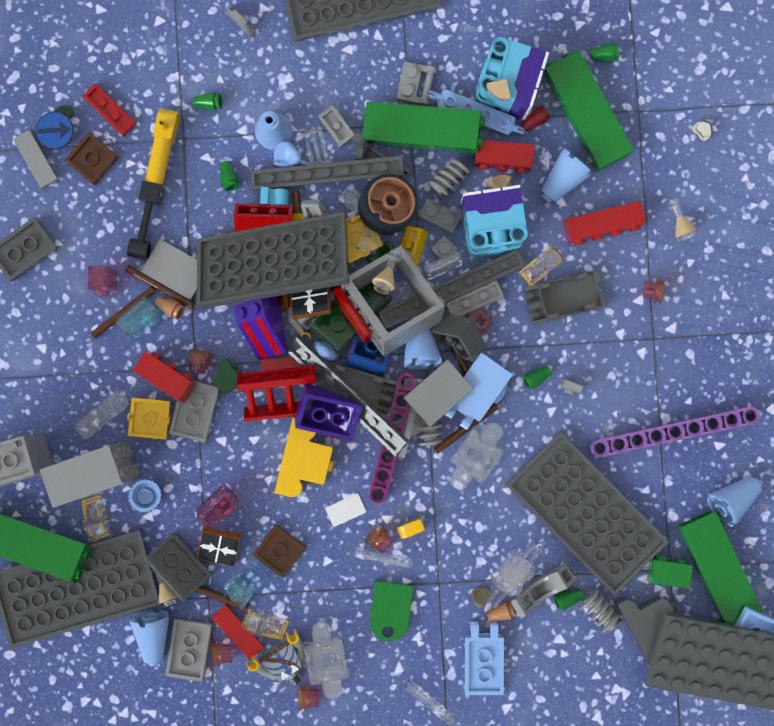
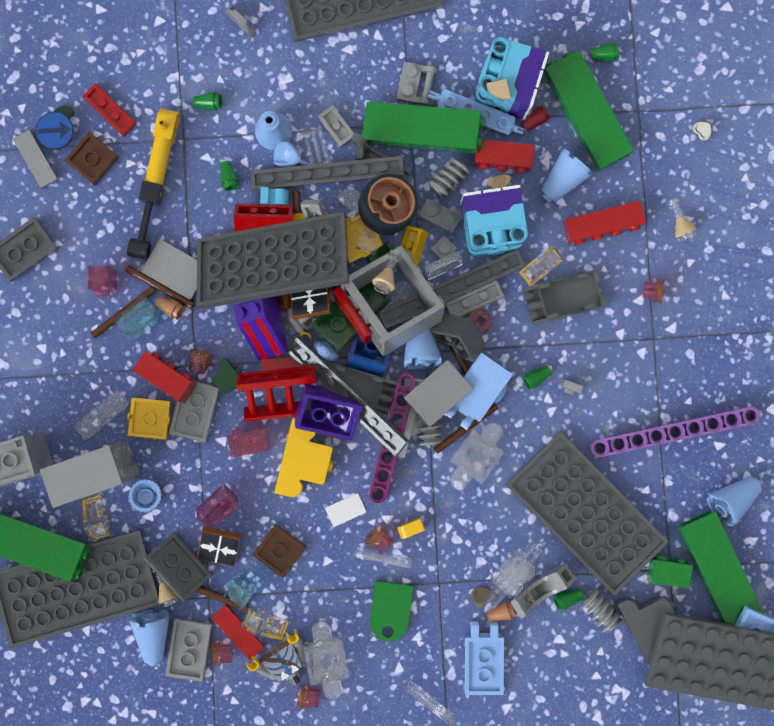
none -> clear pink brick [227,425,271,458]

